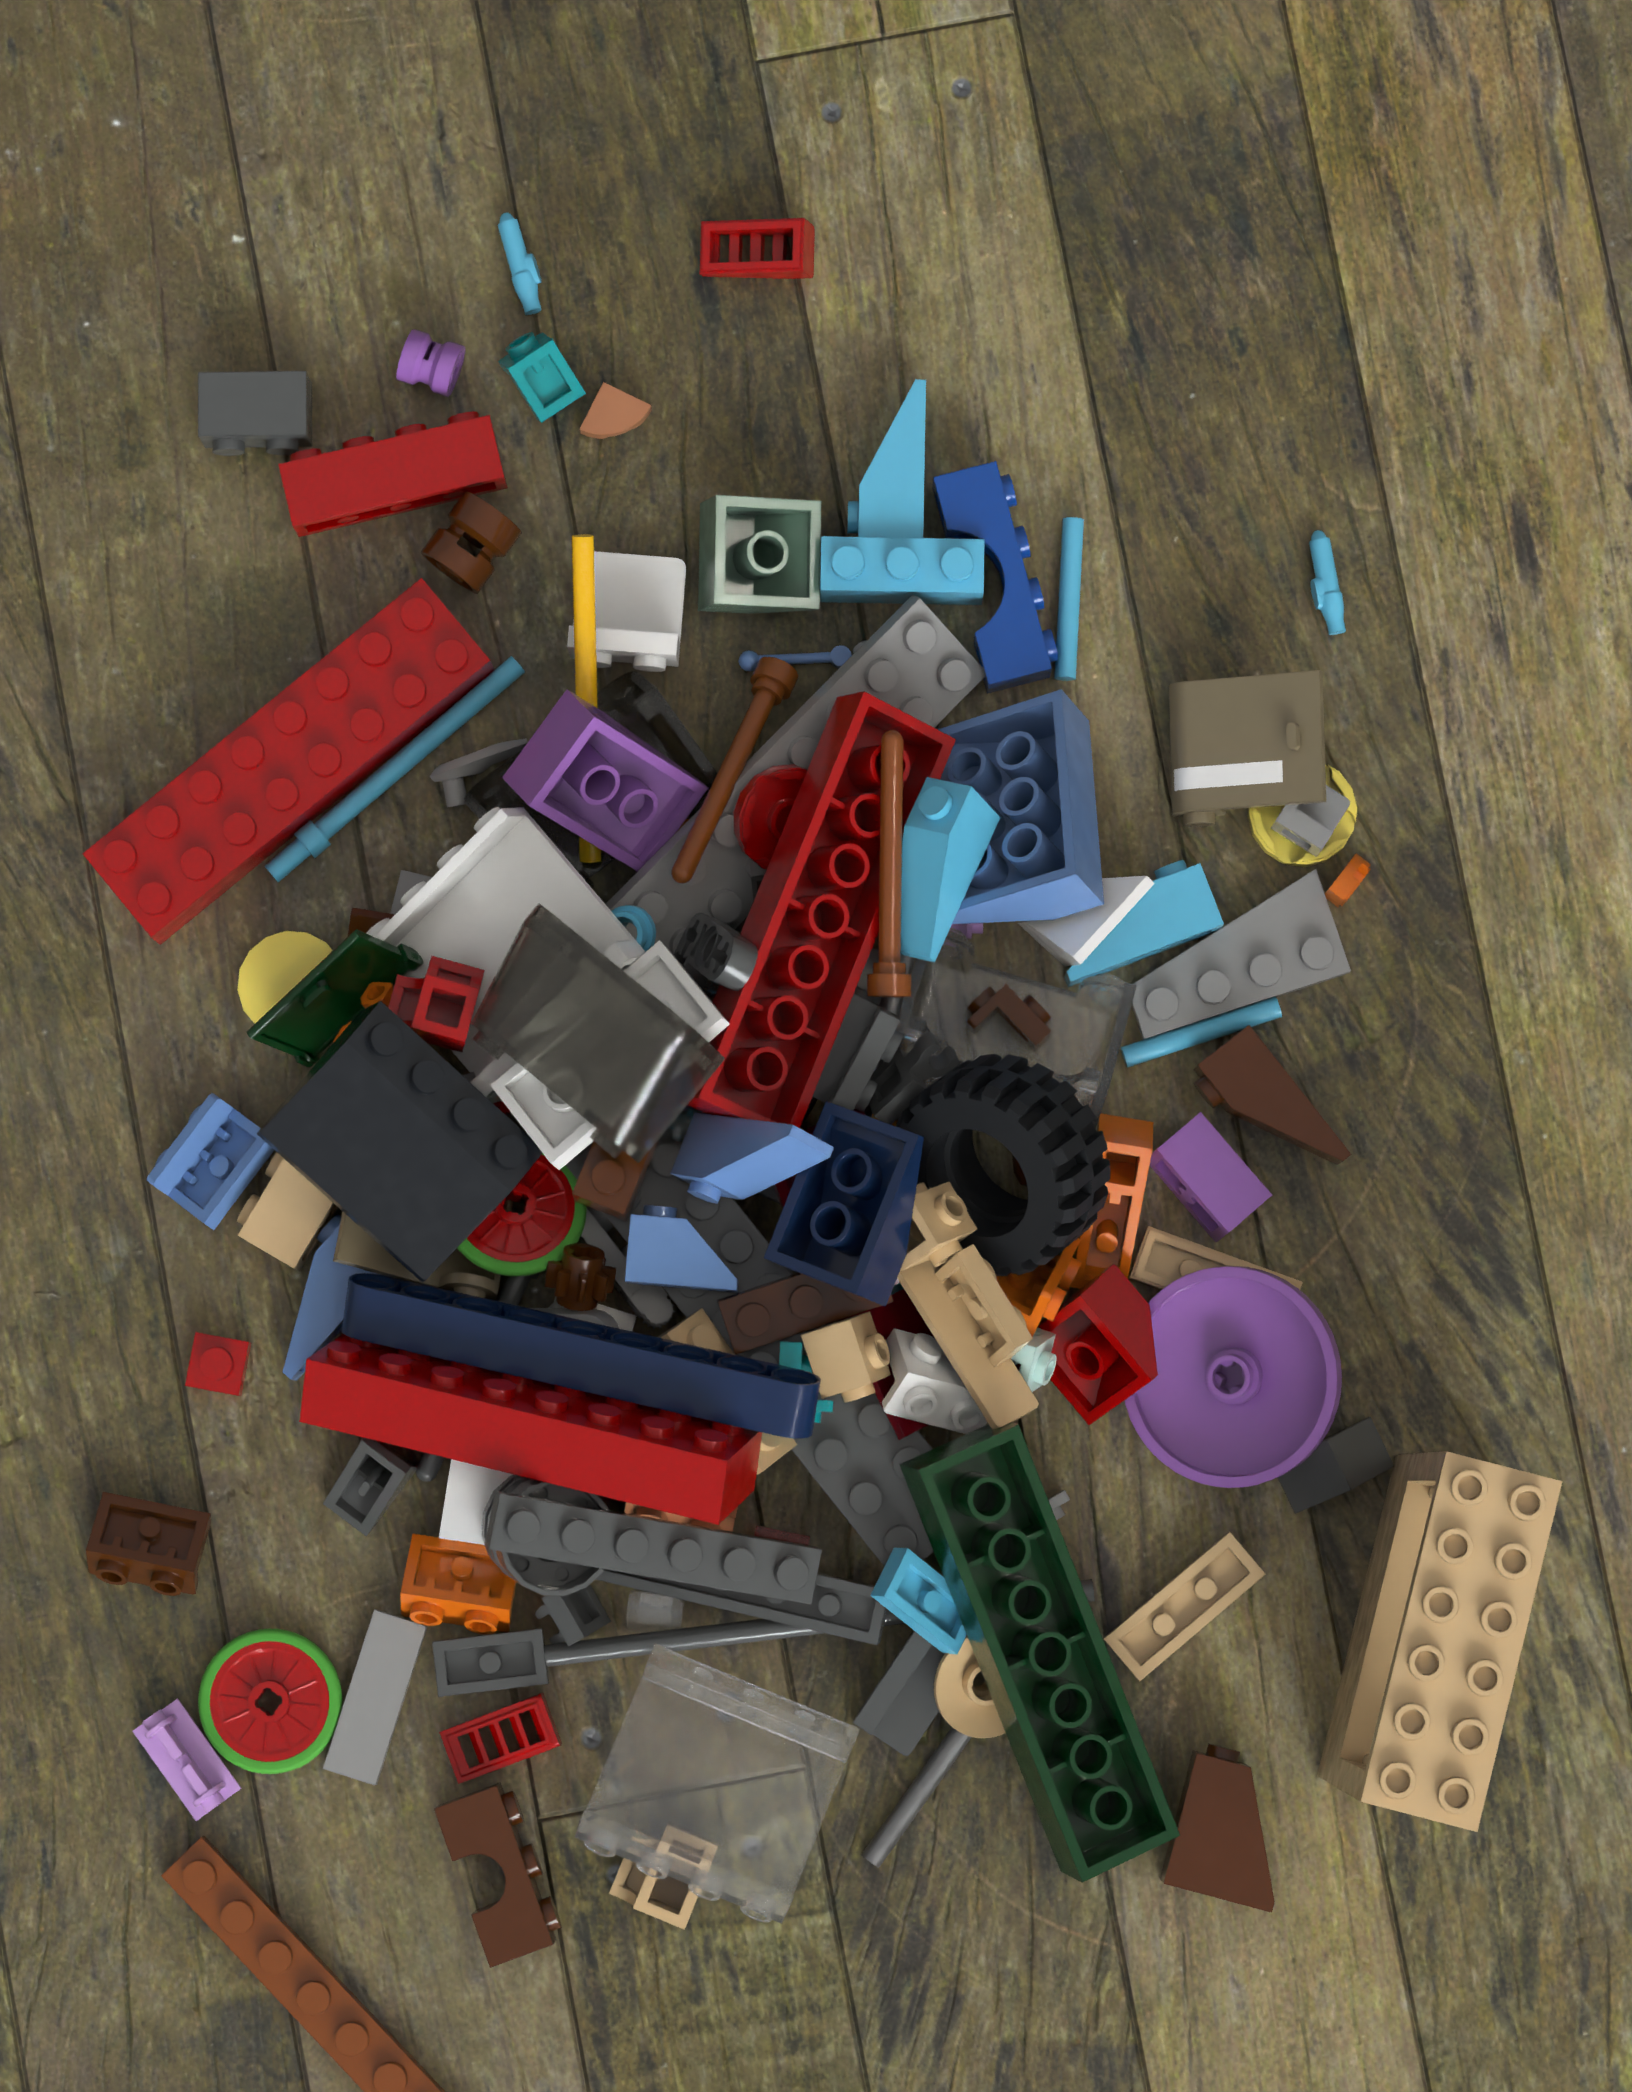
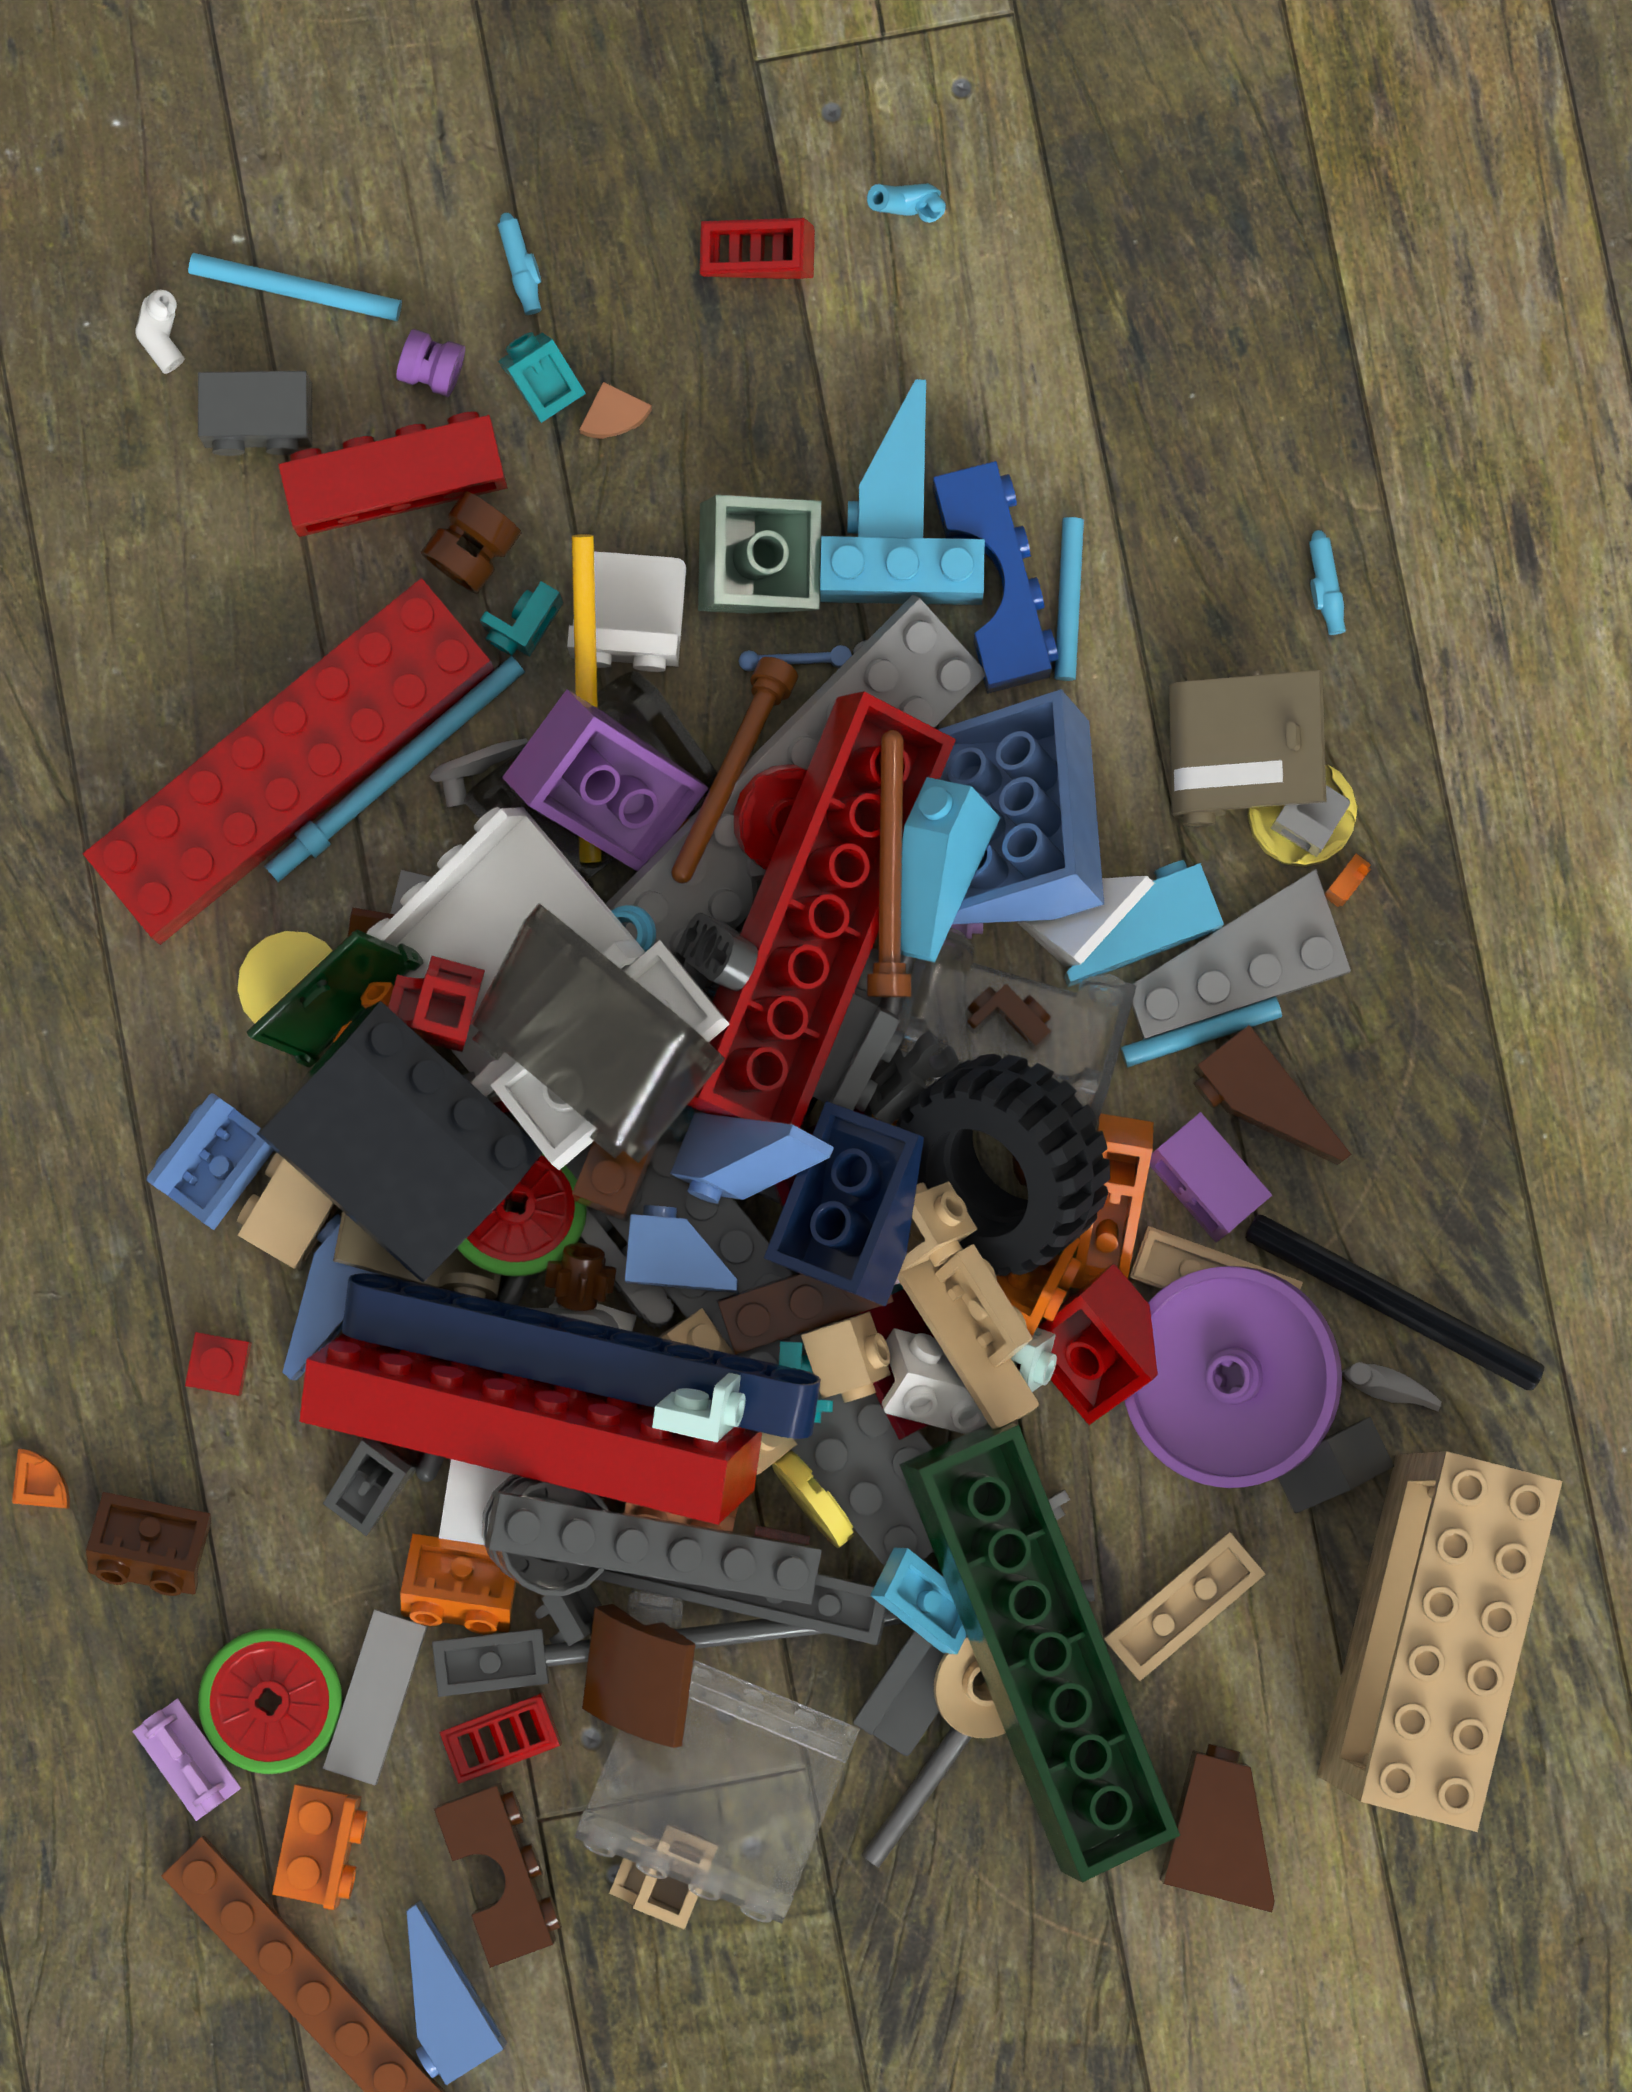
none -> orange tile [12,1449,70,1509]
none -> white arm [135,289,185,374]
none -> medium azure bar [188,253,402,321]
none -> orange bracket [272,1784,368,1910]
none -> medium blue slope [406,1900,507,2085]
none -> teal bracket [480,581,564,657]
none -> reddish brown slope [582,1604,695,1748]
none -> light aqua bracket [652,1373,746,1442]
none -> light yellow tile [772,1451,854,1548]
none -> medium azure arm [867,183,946,223]
none -> black axle [1245,1215,1545,1390]
none -> light grey bar [1342,1362,1442,1411]

